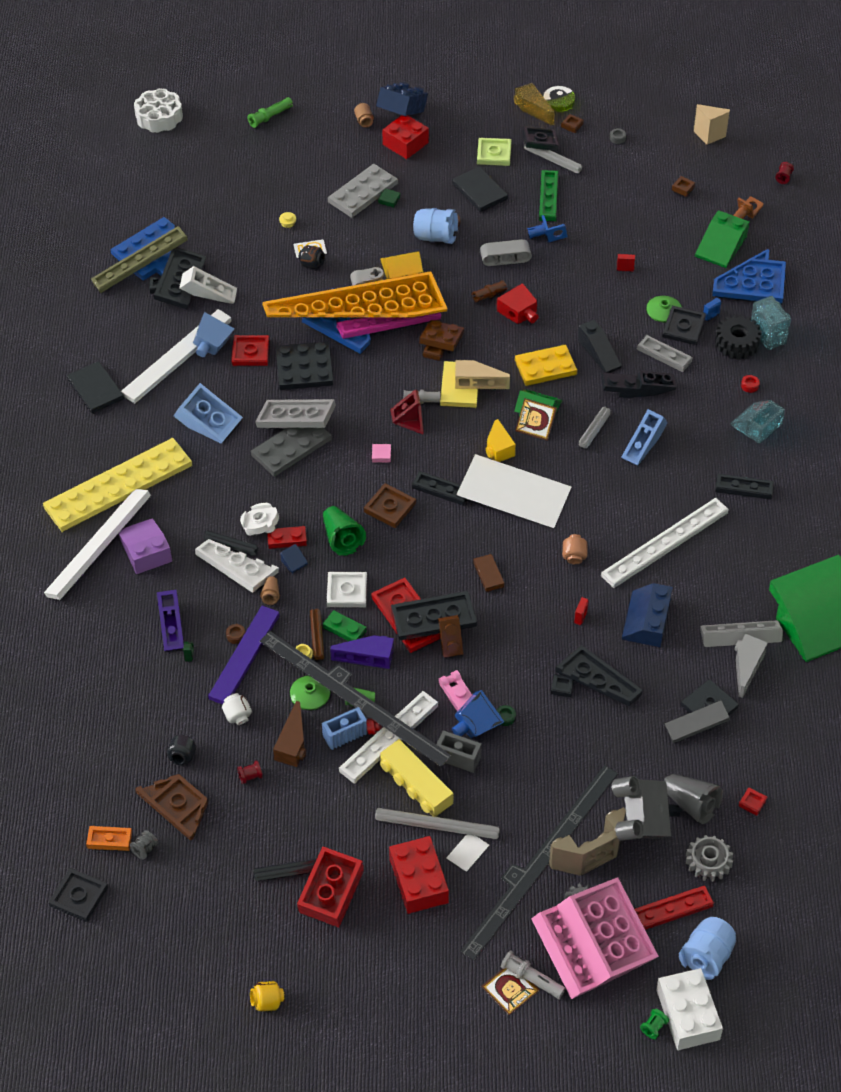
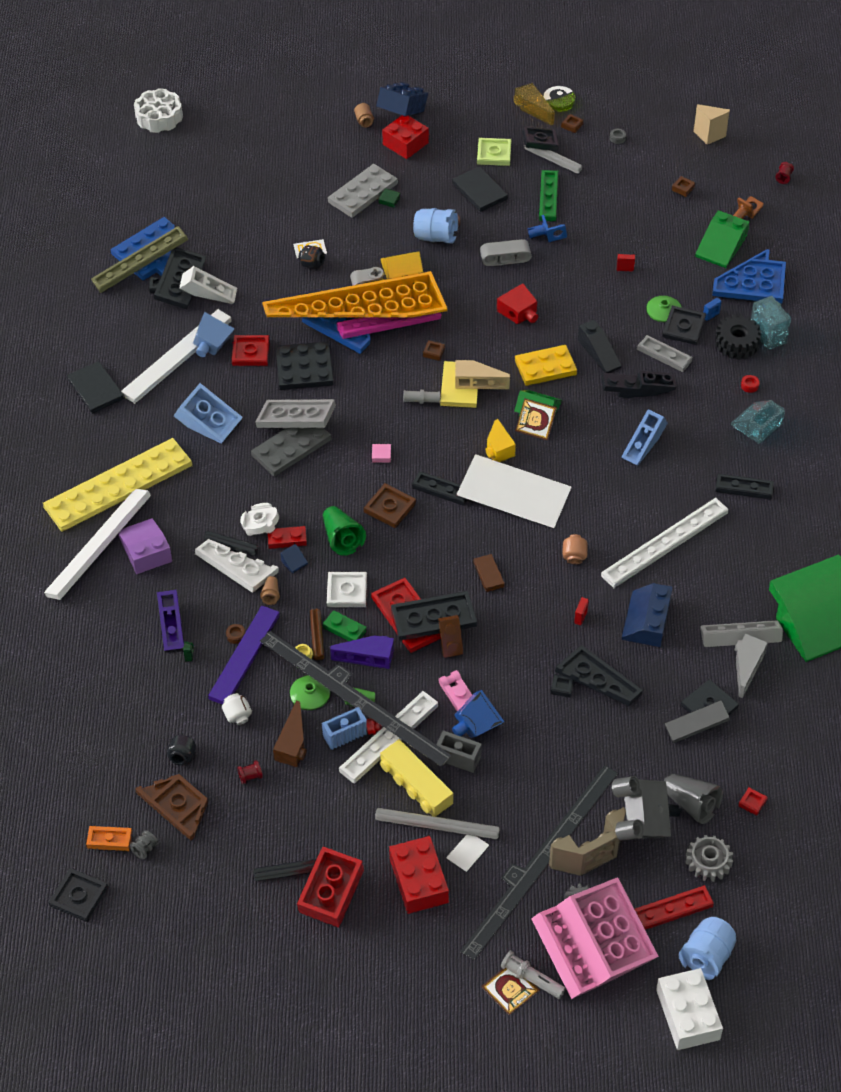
bright green pin [247,97,293,128] -> none
yellow head [250,981,284,1011] -> none
light yellow plate [279,212,296,228] -> none
dark red slope [390,389,424,435] -> none
reddish brown plate [419,320,464,351] -> none
reddish brown pin [472,280,507,302] -> none
dark green tile [496,705,516,726] -> none
light grey axle [579,407,611,449] -> none
green bush [640,1009,669,1039] -> none

